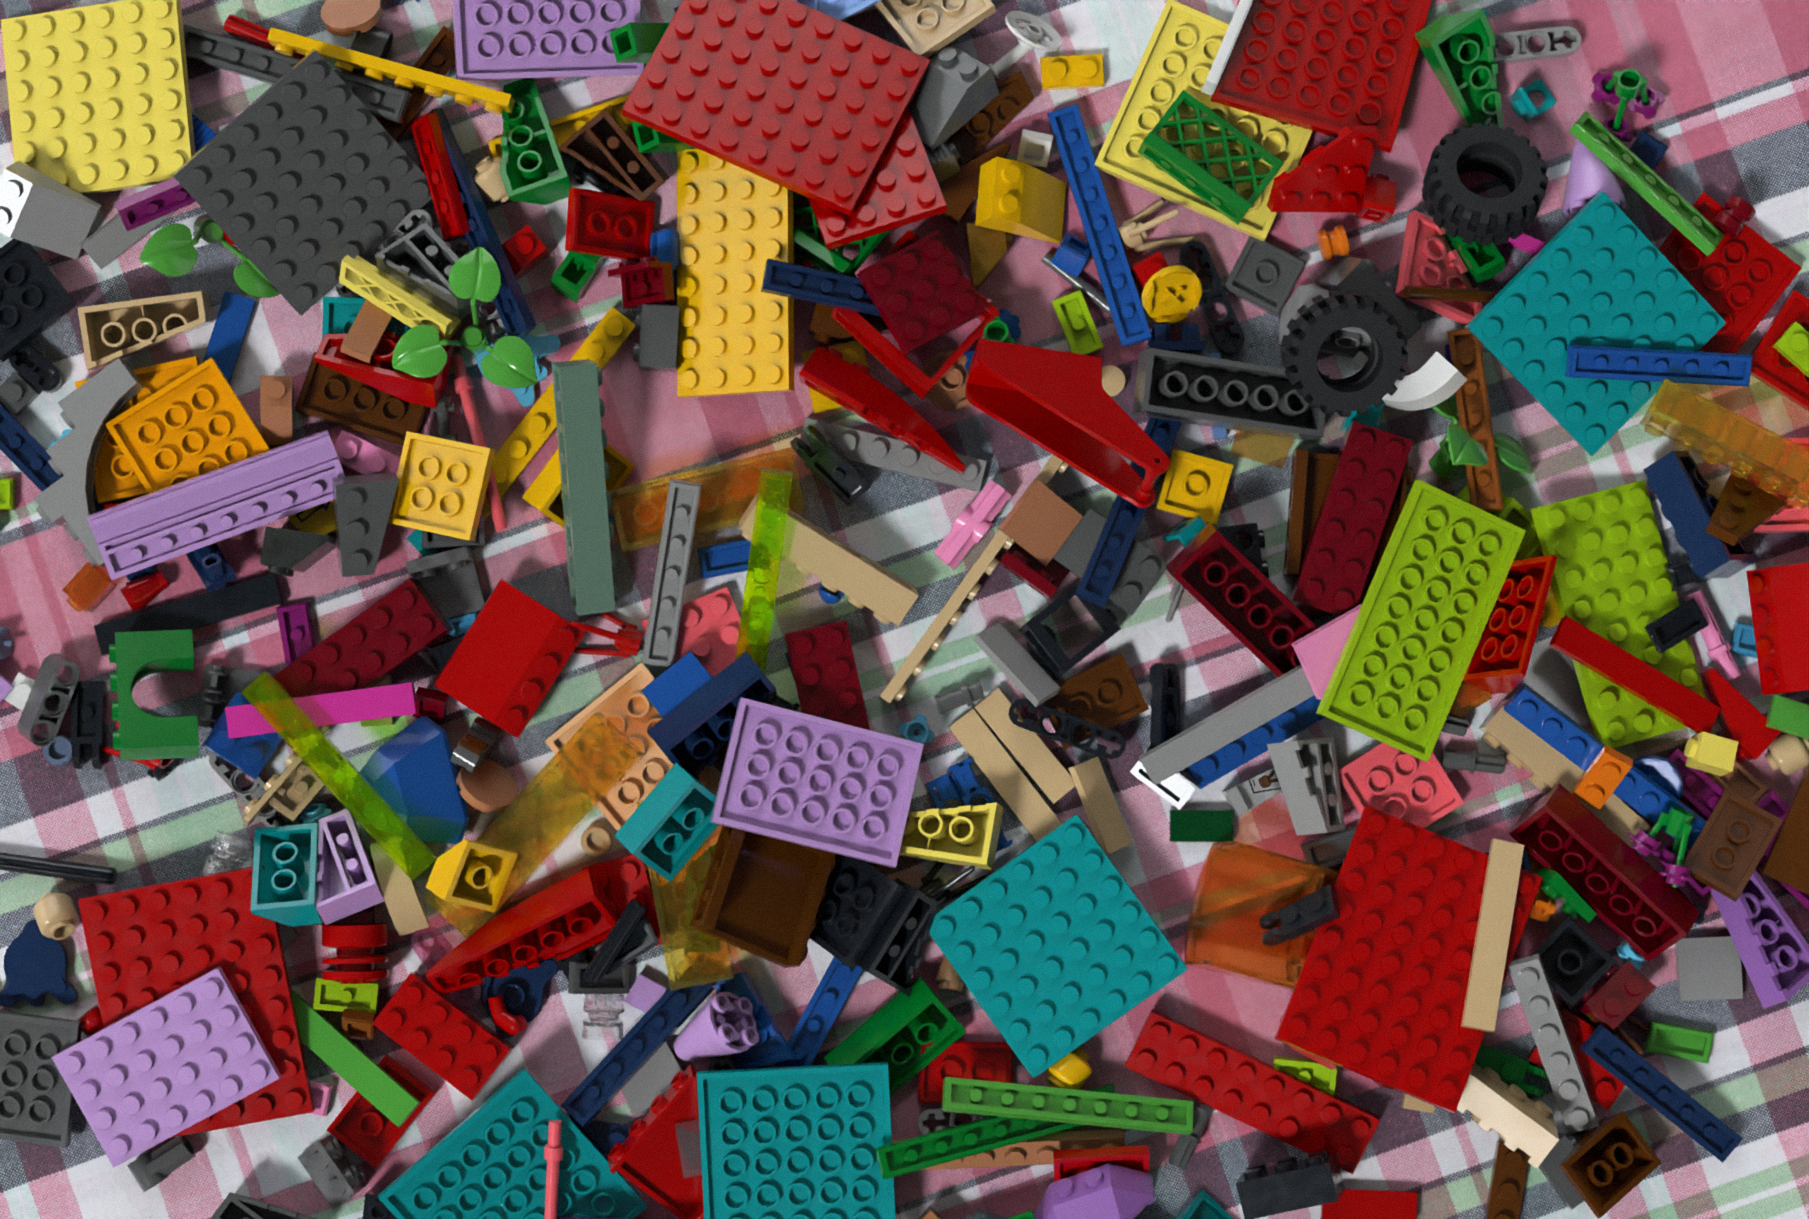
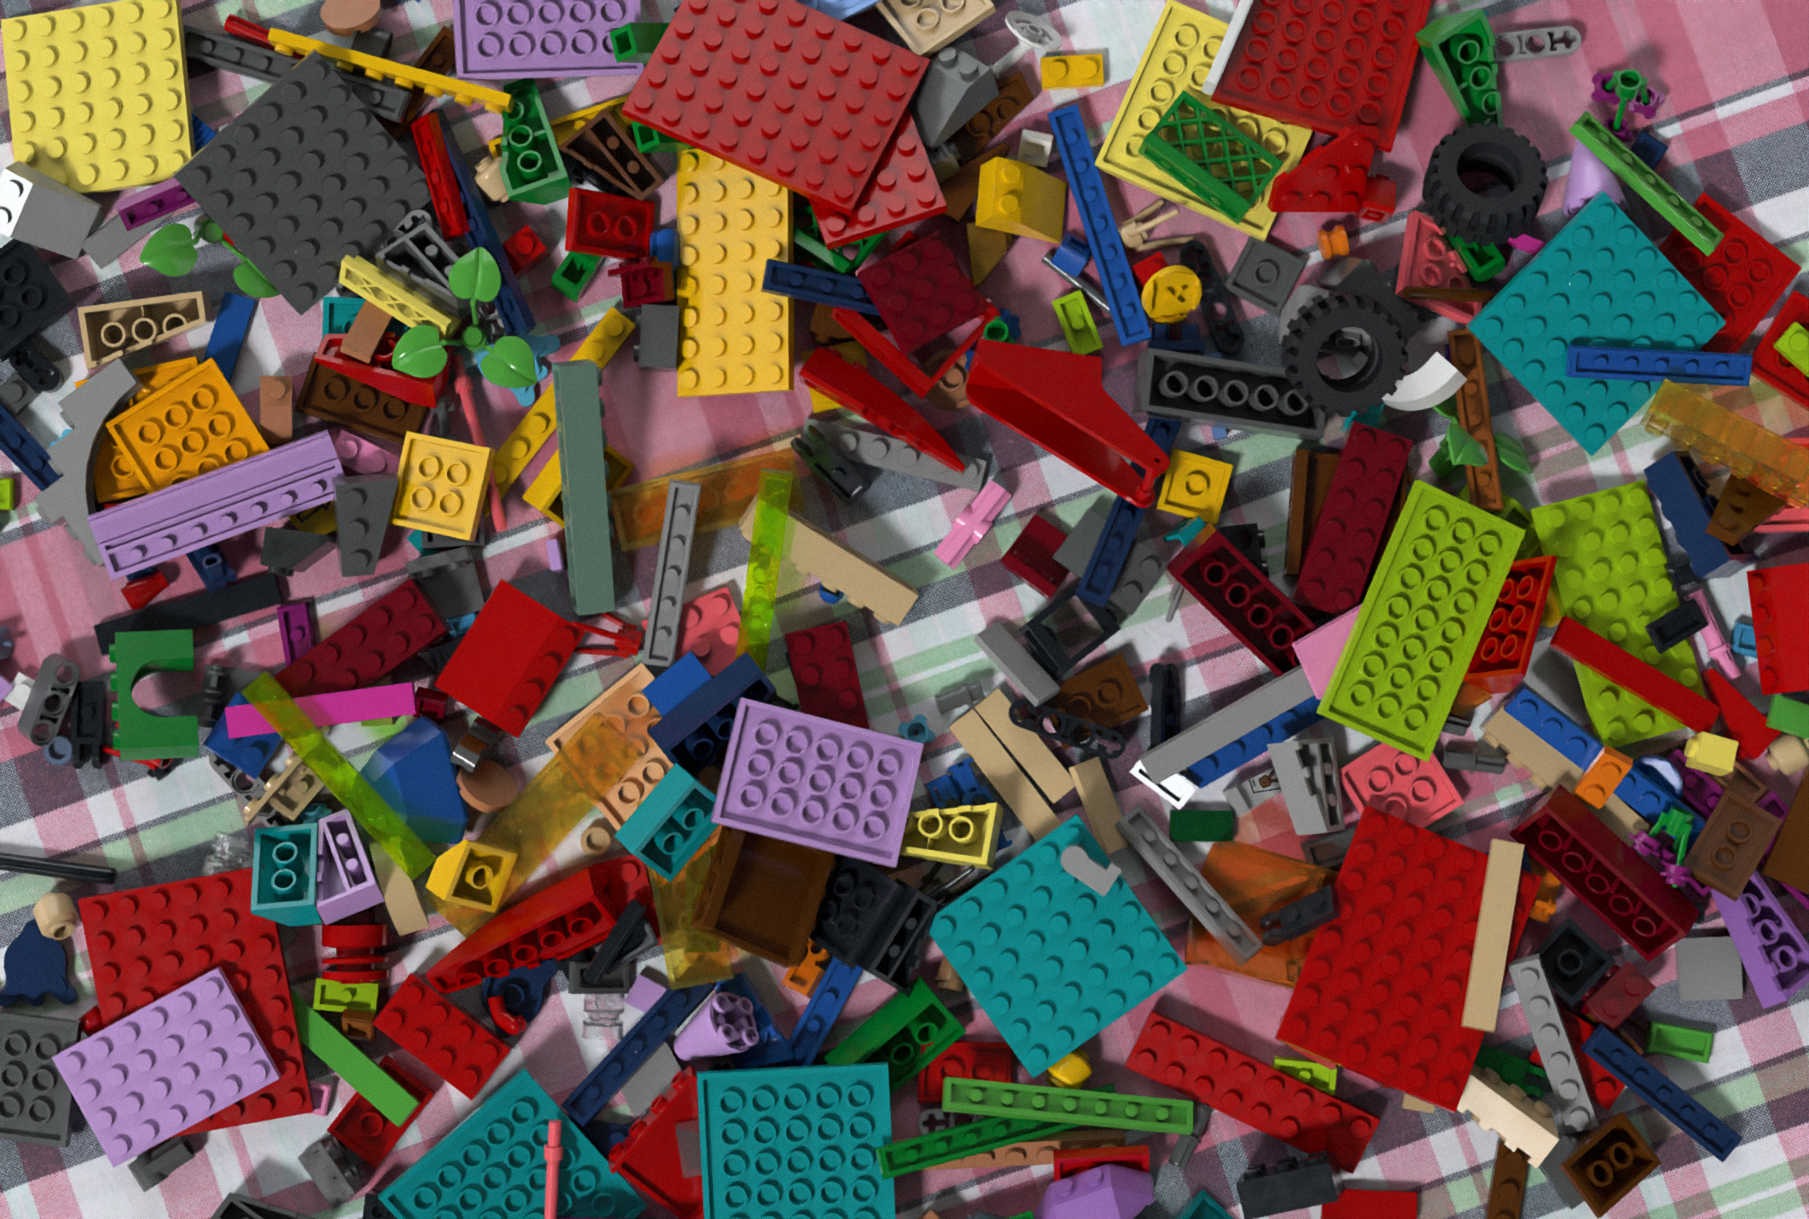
clear orange brick [62,562,117,613] -> none
clear pink plate [411,926,482,1007] -> none
blue tile [697,539,764,579] -> none
tan plate [880,455,1069,704] -> none
nougat tile [998,479,1083,566] -> none
tan tile [1102,365,1125,397] -> none
clear orange piece [1230,430,1293,469] -> none
teal bracket [1510,79,1556,123] -> none
green plate [1536,866,1597,923] -> none
medium azure plate [1616,939,1646,970] -> none
dark red wheel [1711,195,1756,239] -> none
none -> lavender tile [546,538,566,573]
none -> orange plate [781,939,831,999]
none -> light grey leg [1061,844,1122,897]
none -> light grey tile [1114,804,1265,967]

